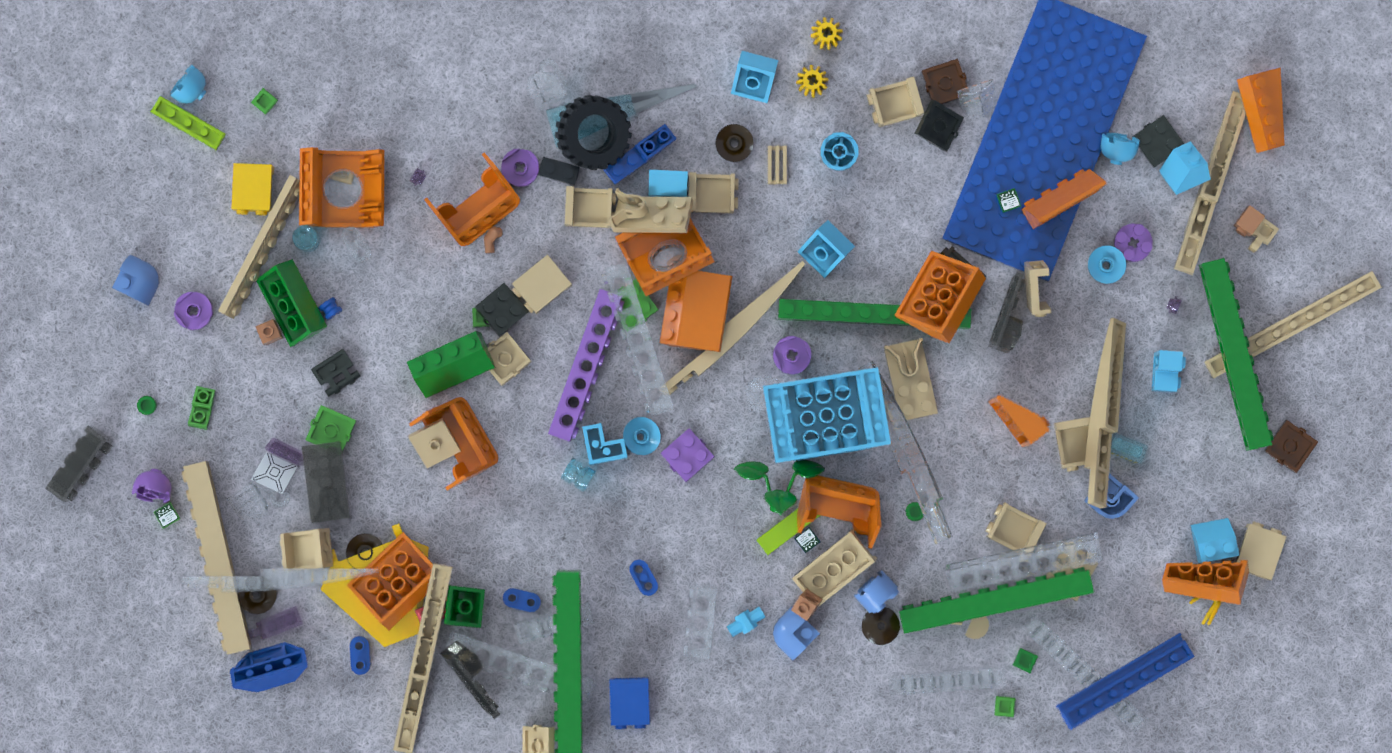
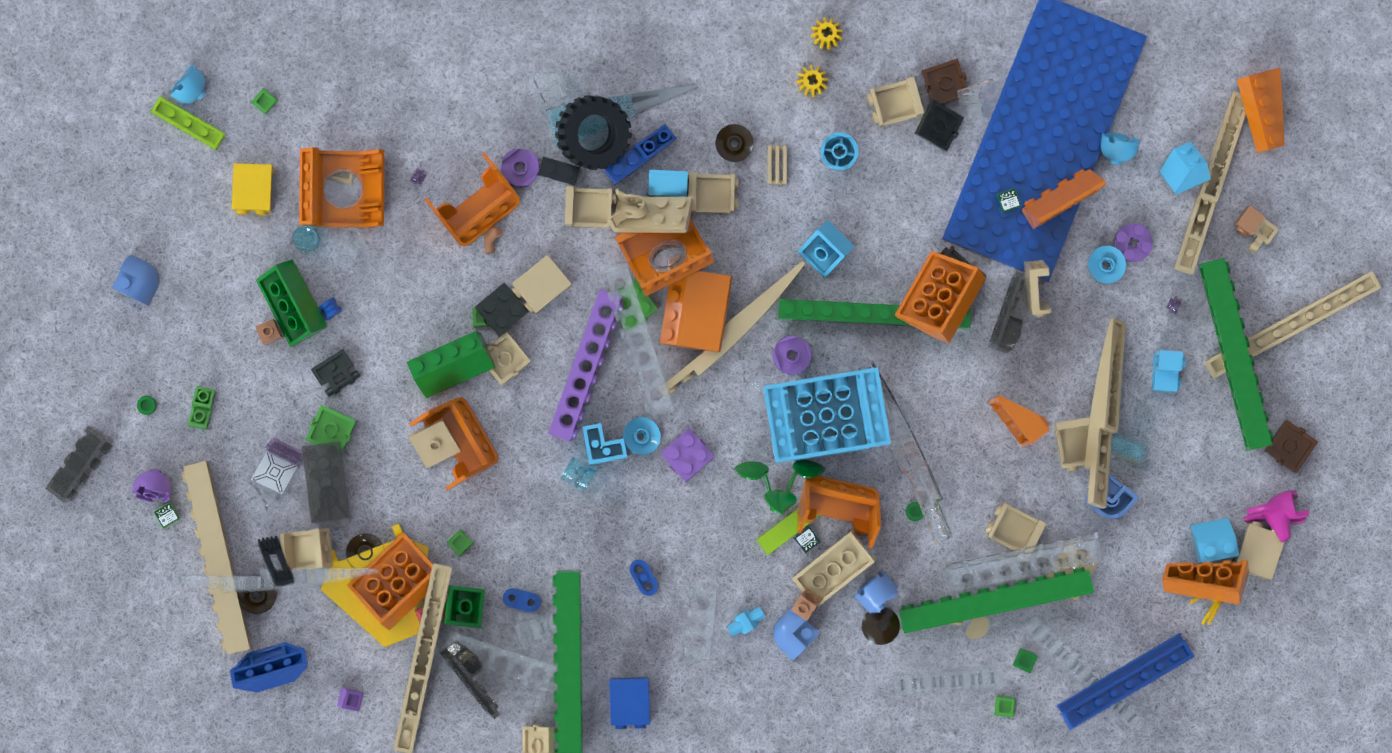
medium lavender plate [174,292,213,330] -> none
tan plate [218,175,299,319] -> none
clear purple hinge [248,606,303,639] -> none
blue plate [350,636,371,675] -> none
medium azure slope [731,51,779,103] -> none
tan plate [884,338,938,422] -> none
pearl dark grey plate [1132,115,1184,168] -> none
none -> black container [258,536,294,587]
none -> medium lavender slope [337,687,363,711]
none -> bright green tile [446,529,474,556]
none -> dark pink piece [1243,490,1309,542]

